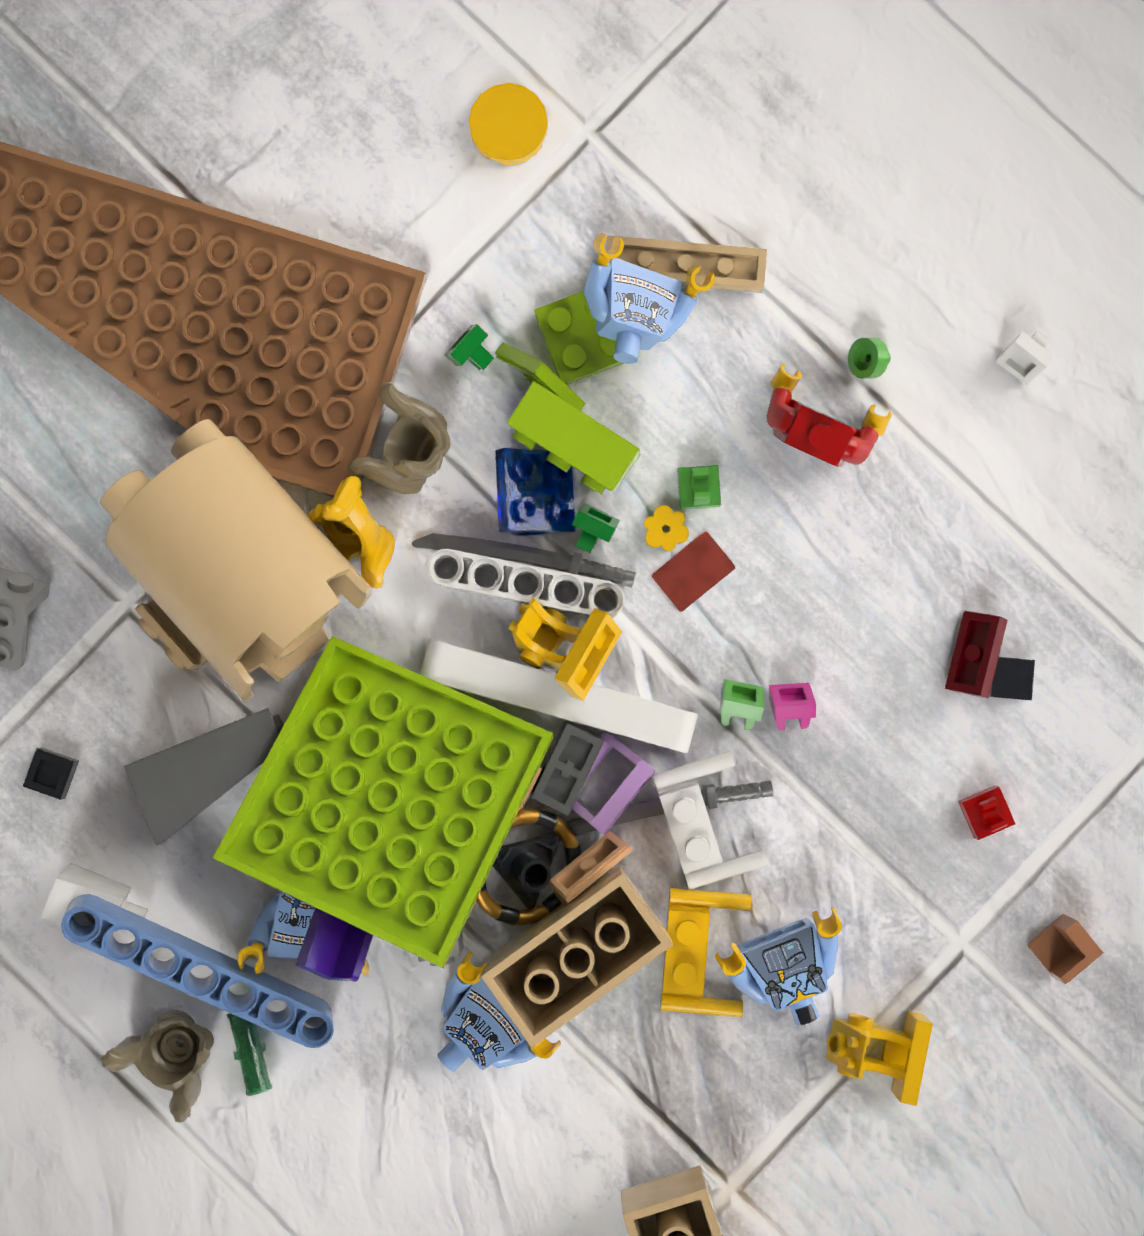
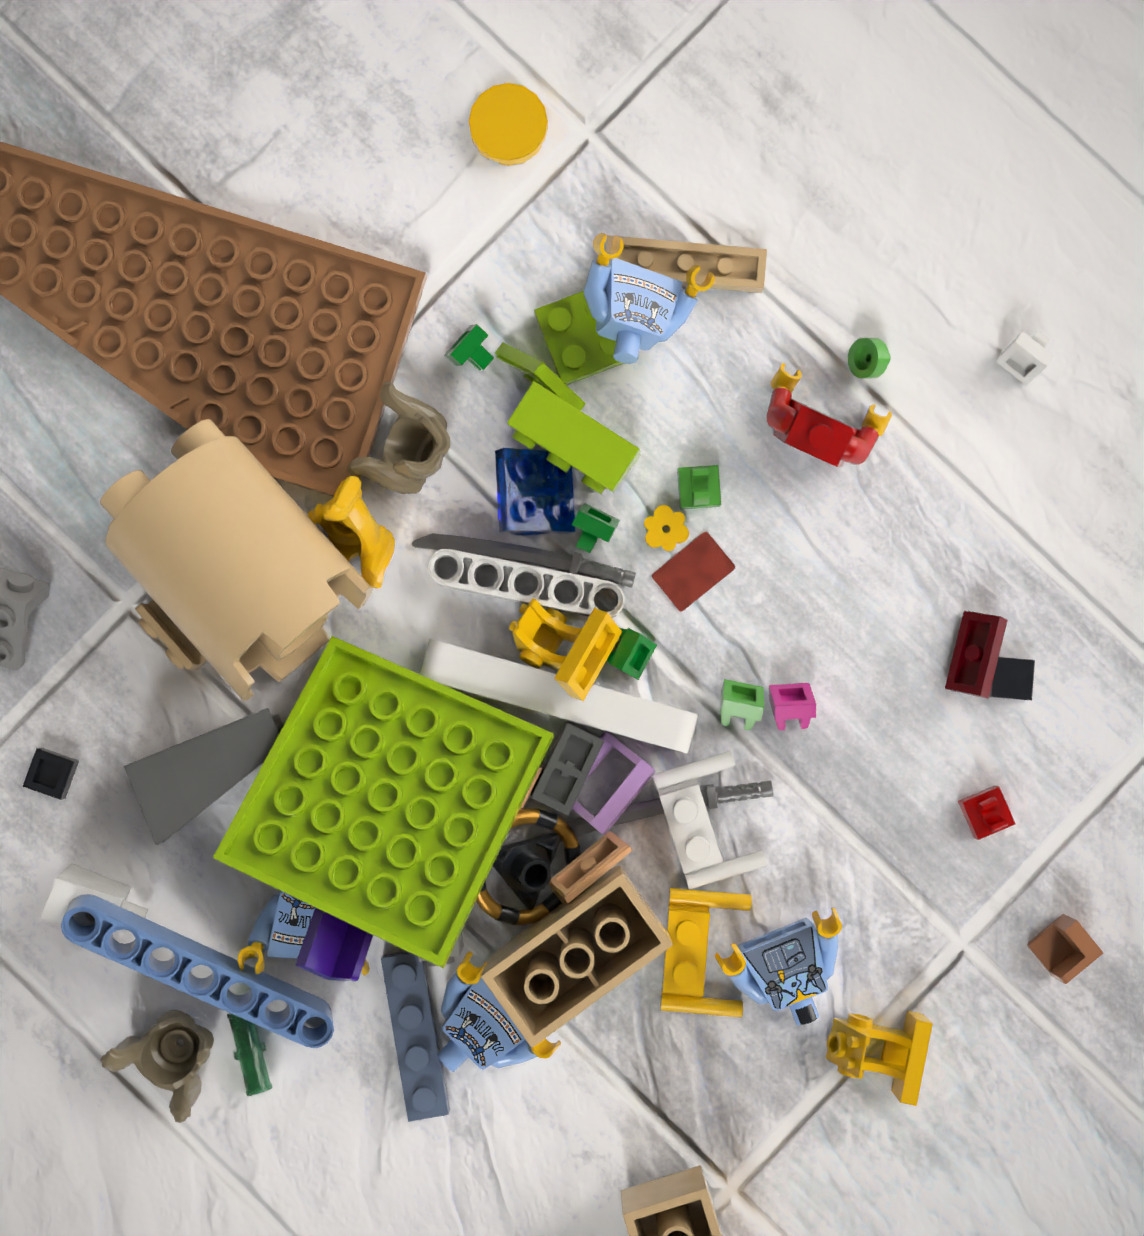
none -> sand blue plate [381,951,450,1122]
none -> green tile [607,628,657,680]

